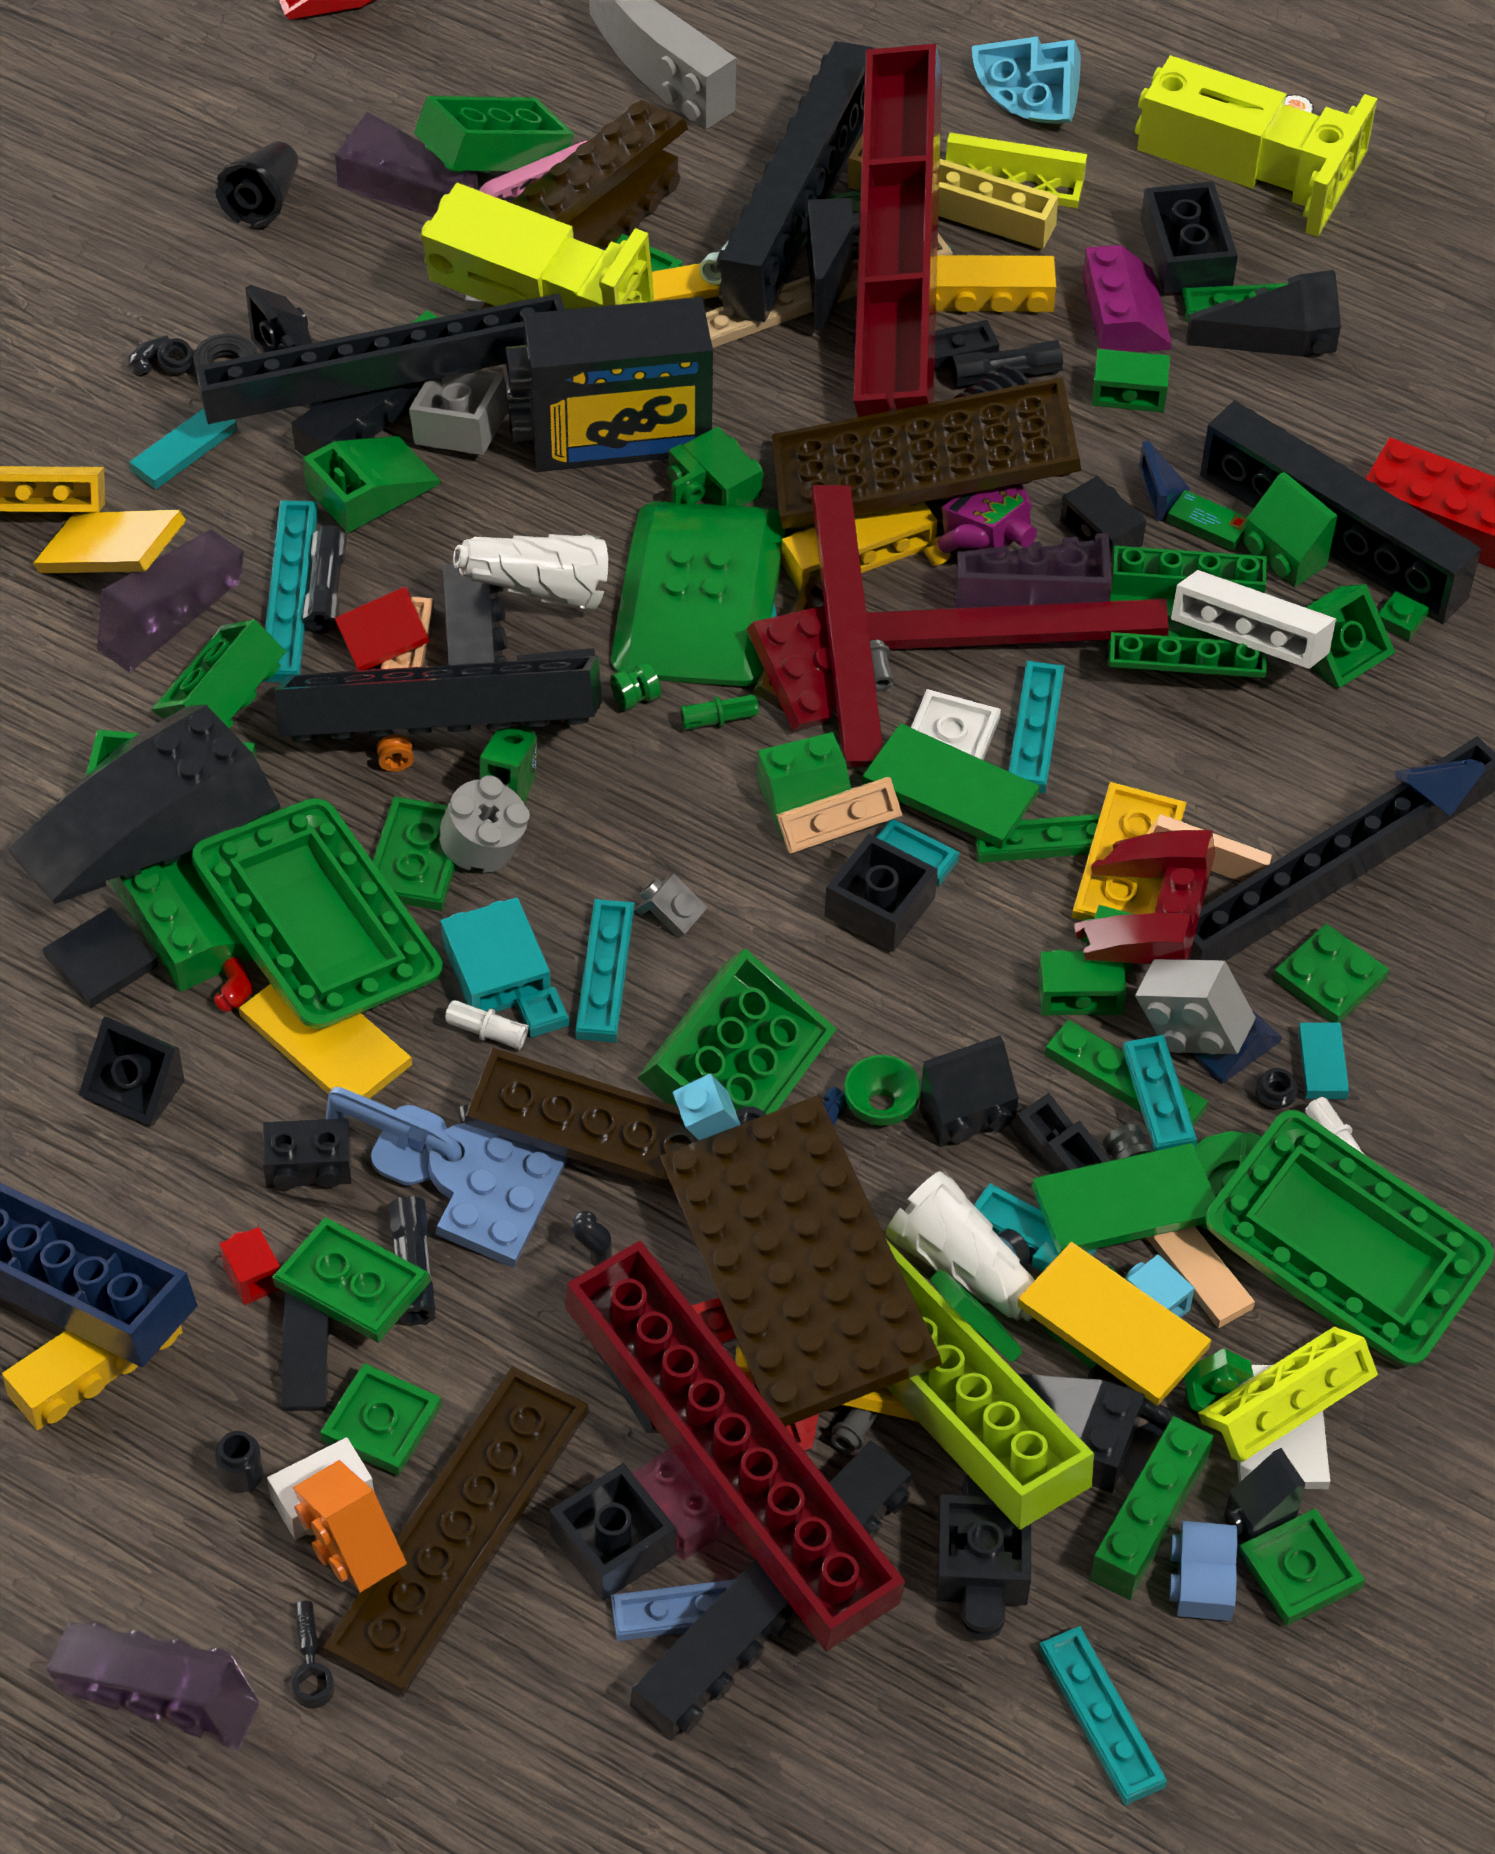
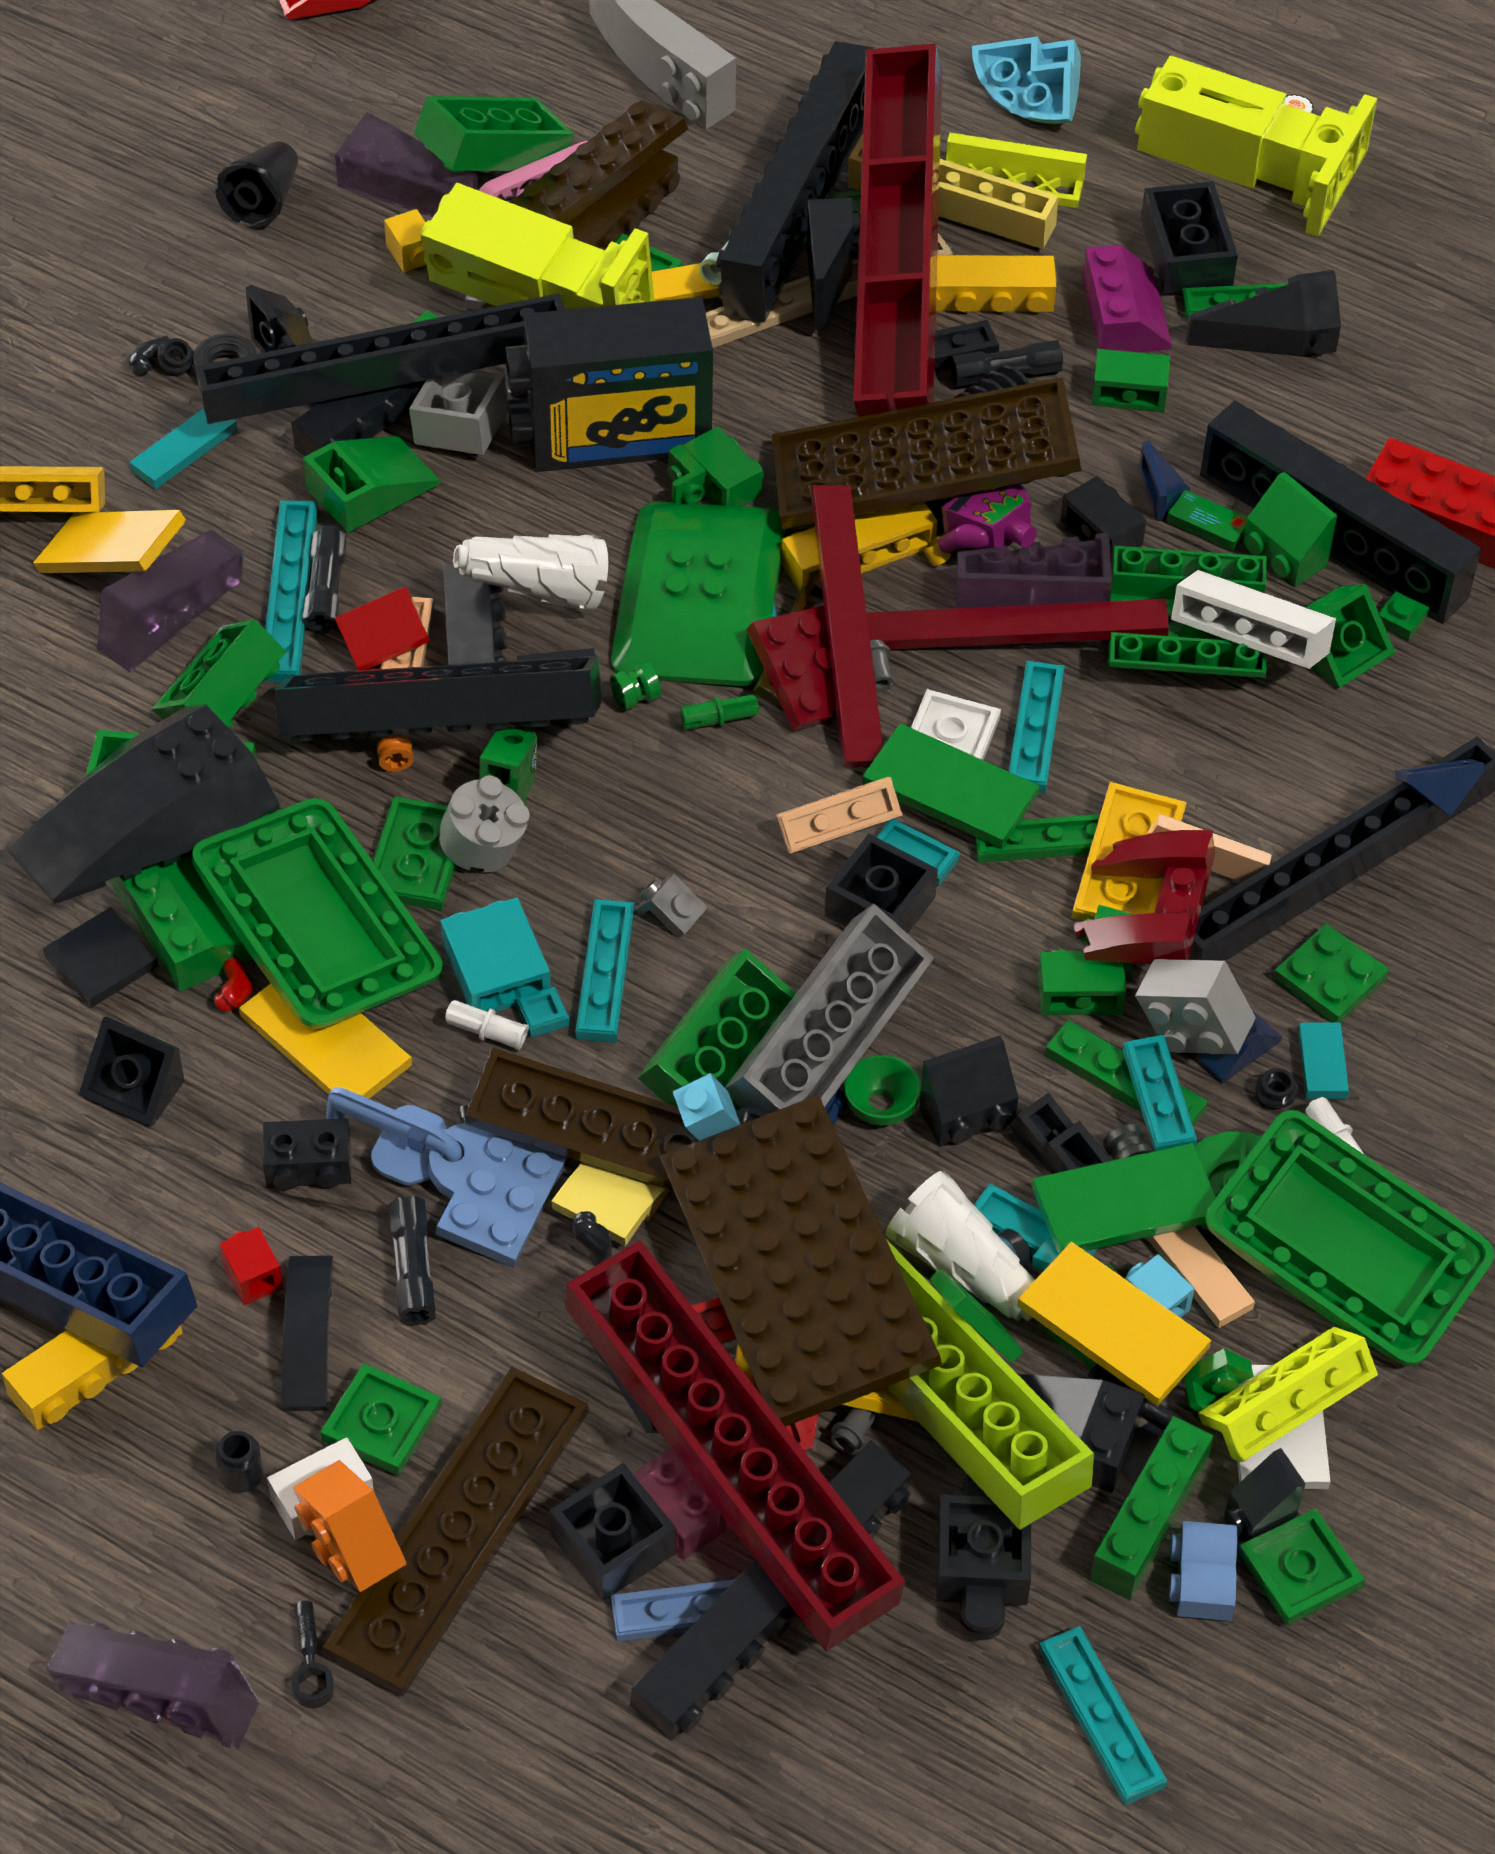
green tile [272,1217,431,1343] -> none
green slope [757,732,851,839] -> none
none -> yellow brick [384,209,427,273]
none -> light yellow slope [552,1162,669,1247]
none -> flat silver brick [725,904,934,1114]

